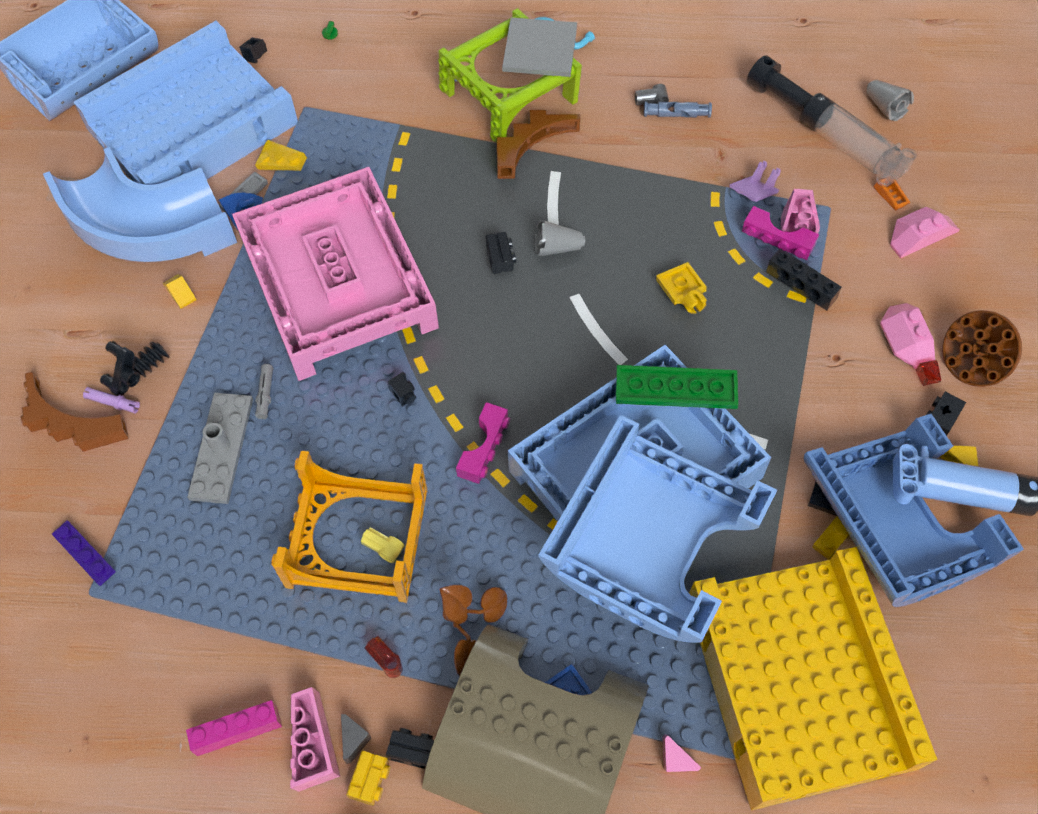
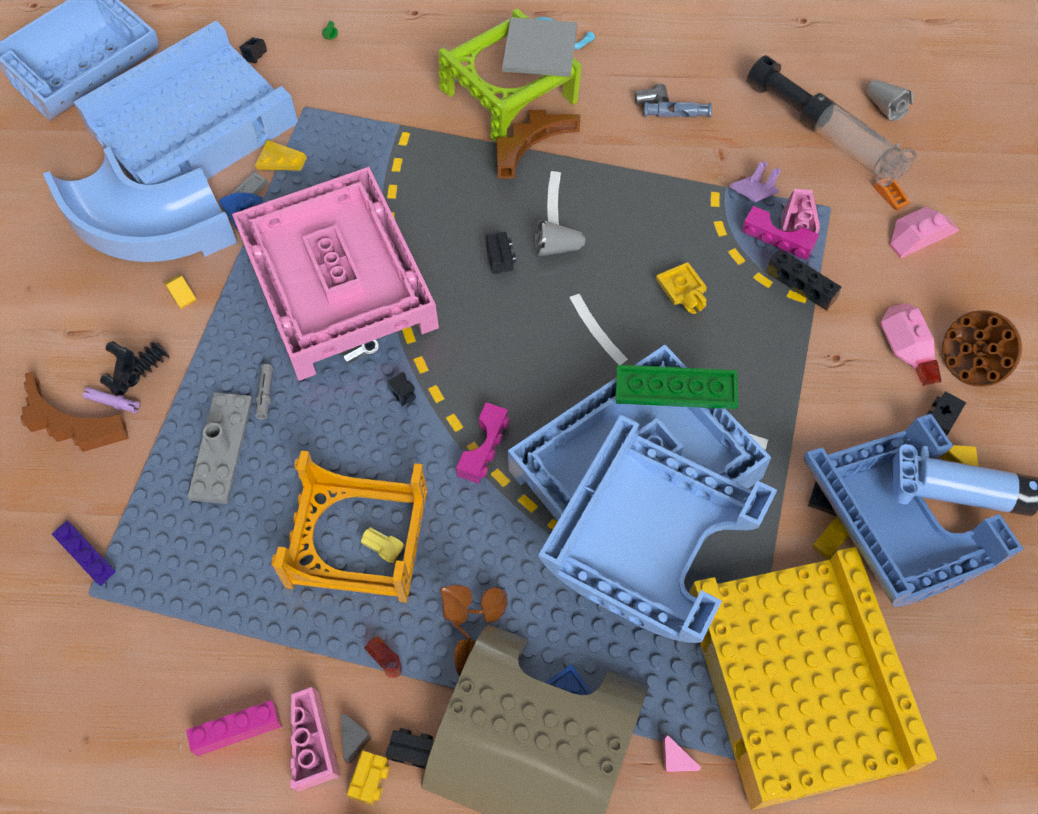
none -> piece [341,339,379,364]

